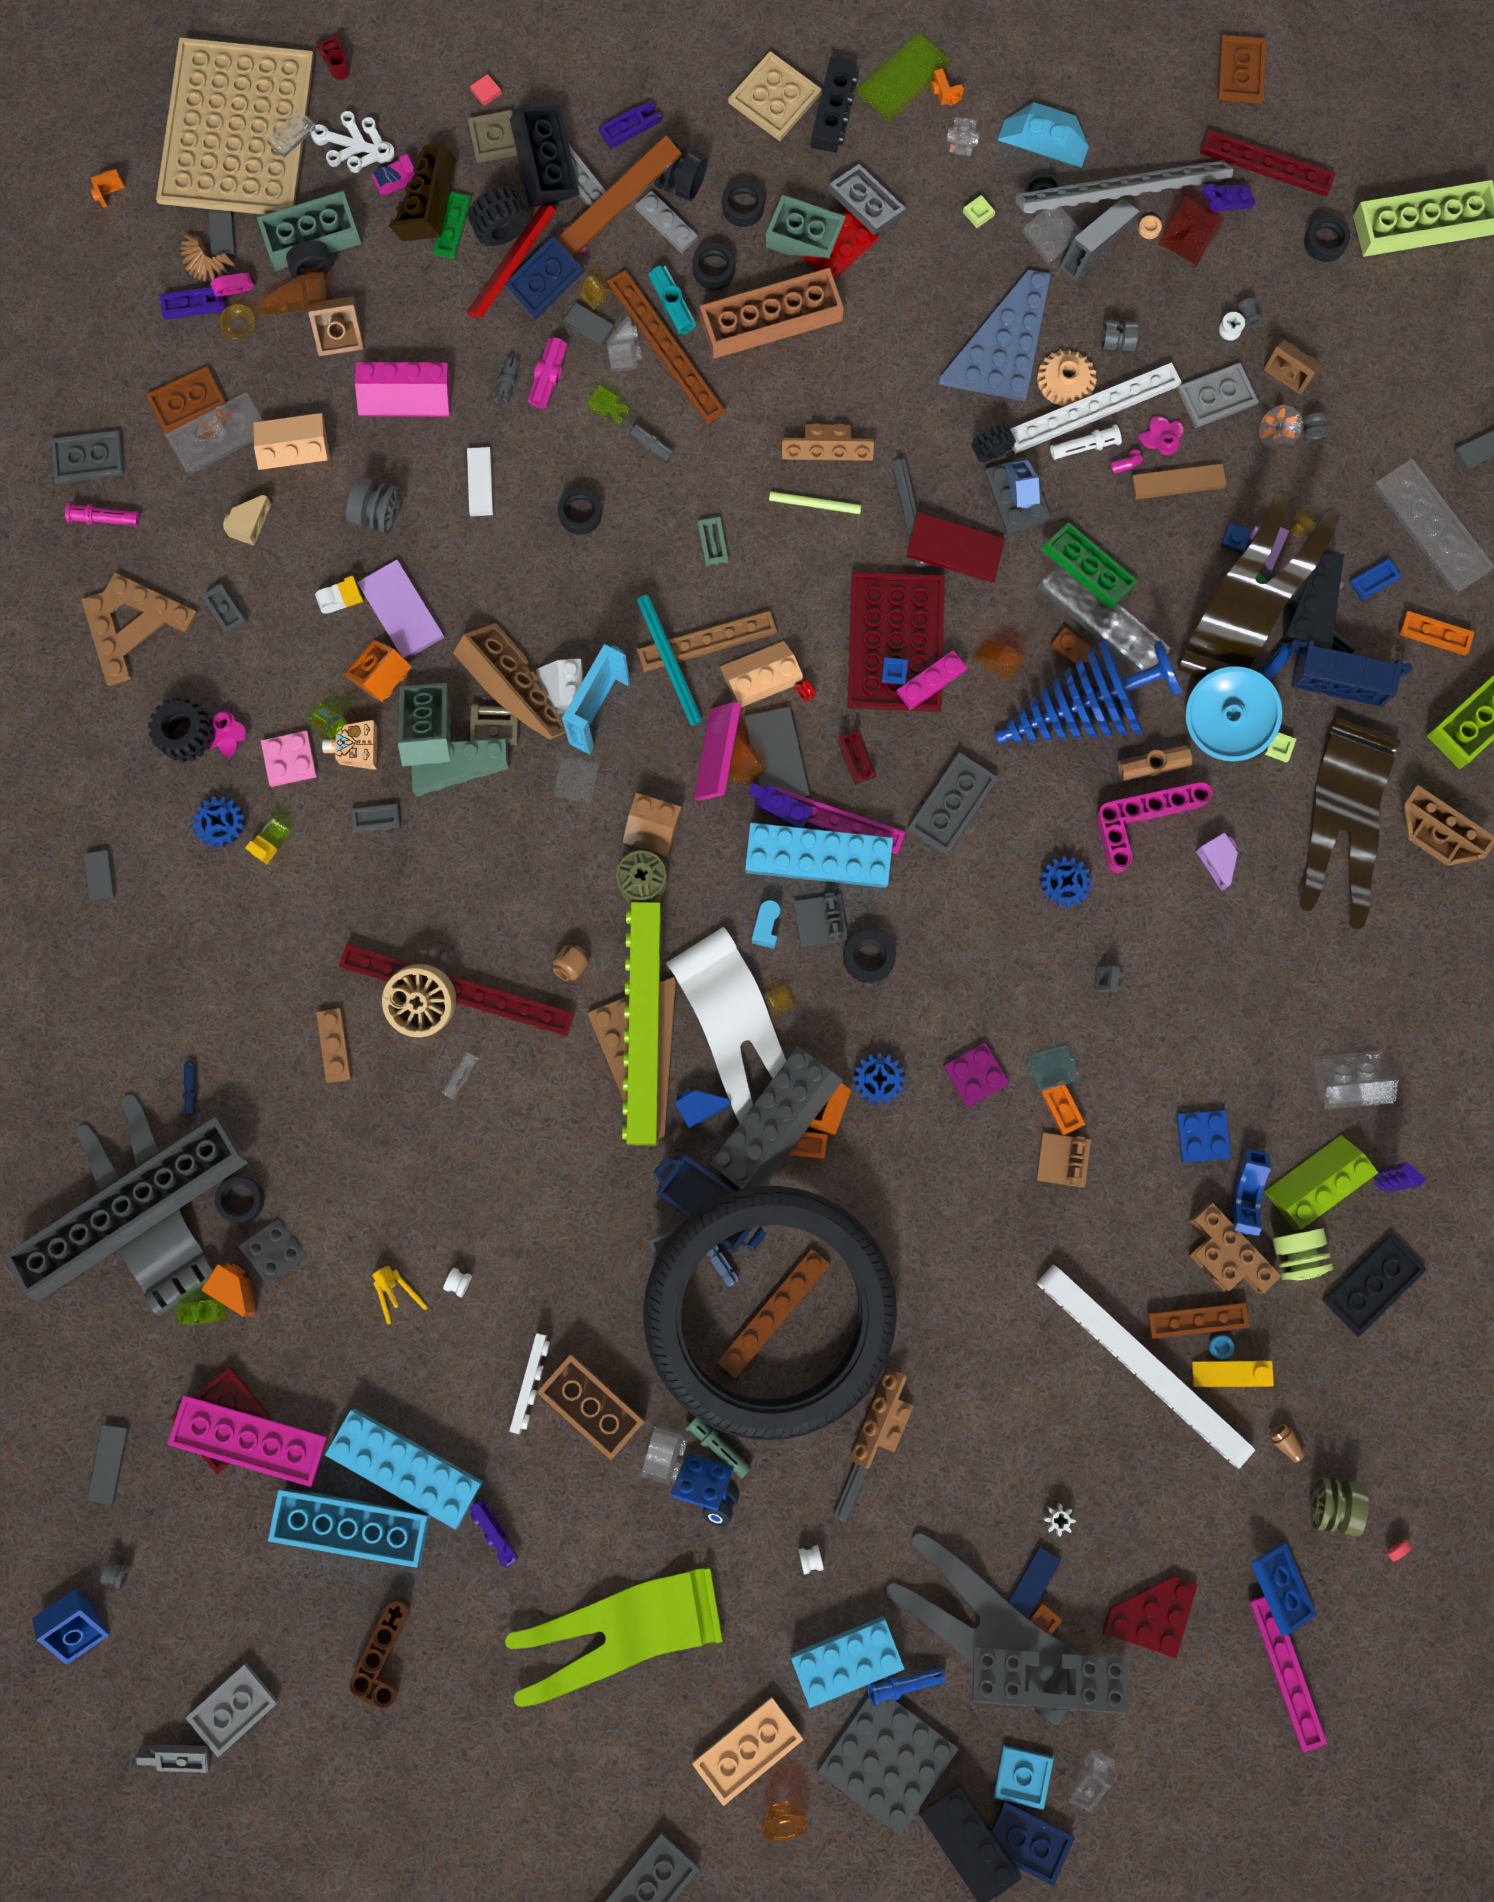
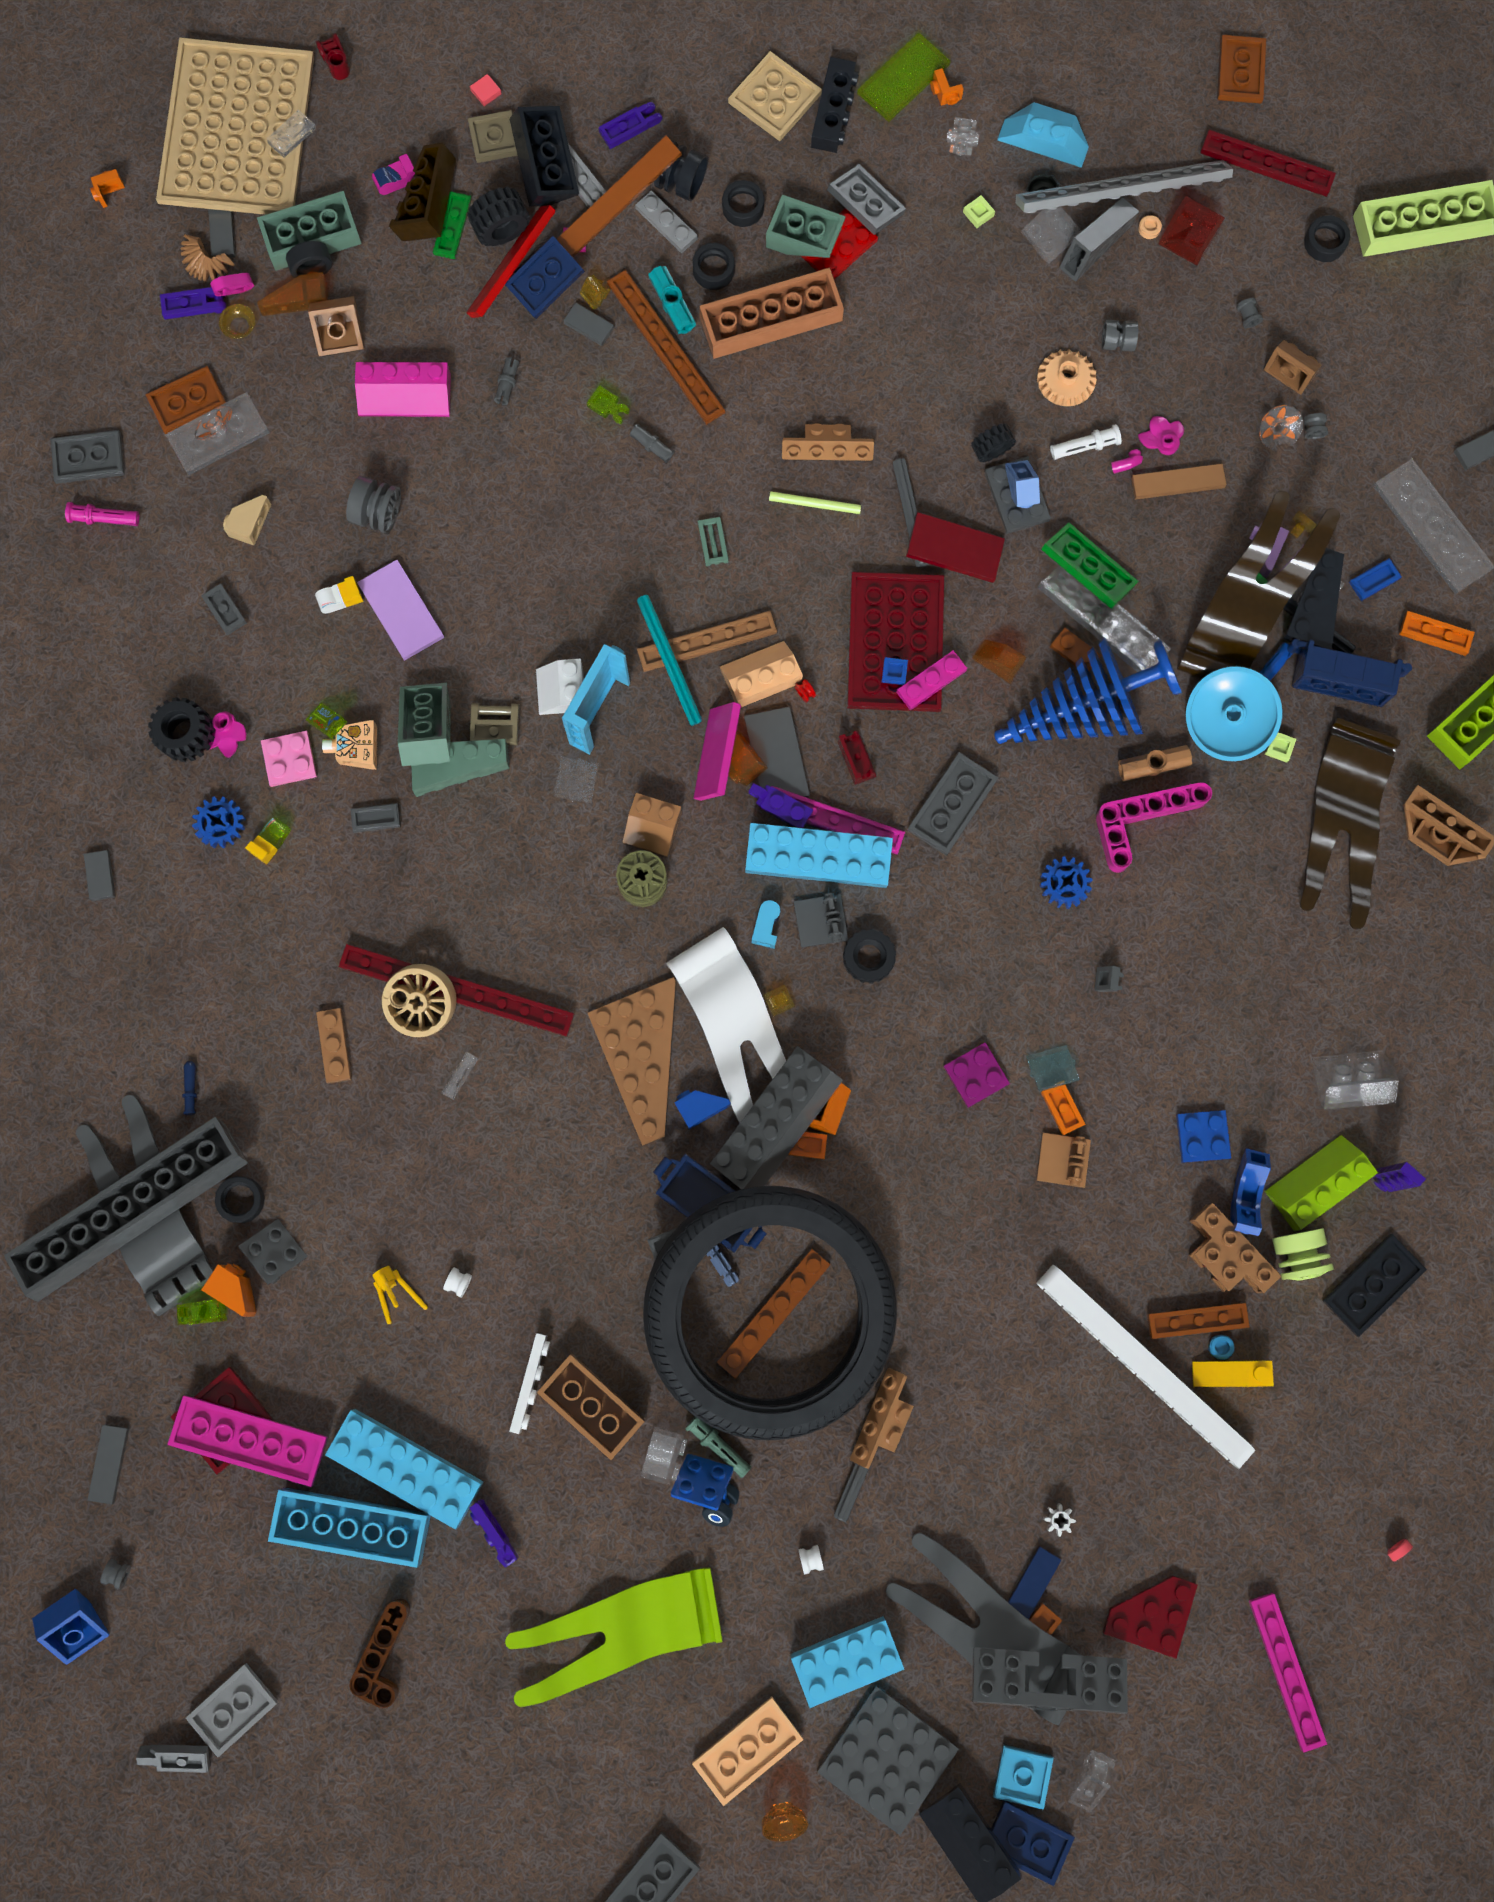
medium nougat plate [81,573,198,686] -> none
light nougat slope [253,413,331,470] -> none
white plant [311,111,395,173] -> none
orange slope [344,640,412,702] -> none
medium nougat wedge [453,623,566,740] -> none
white tile [467,447,493,516] -> none
dark pink piece [528,337,568,409] -> none
medium nougat head [552,945,588,981] -> none
black tyre [557,487,602,535] -> none
clear slope [607,317,642,372] -> none
lime brick [622,902,661,1146] -> none
blue gear [853,1053,906,1106] -> none
blue pin [867,1667,945,1706] -> none
sand blue wing [939,270,1051,401] -> none
white plate [1010,363,1181,454] -> none
light grey tile [1177,362,1259,428] -> none
lavender slope [1196,833,1238,891] -> none
dark purple plate [1202,184,1256,211] -> none
white wheel [1219,312,1245,340] -> none
blue plate [1221,523,1252,554] -> none
blue plate [1251,1543,1317,1636] -> none
medium nougat cone [1270,1424,1305,1462] -> none
olive wheel [1311,1477,1369,1537] -> none

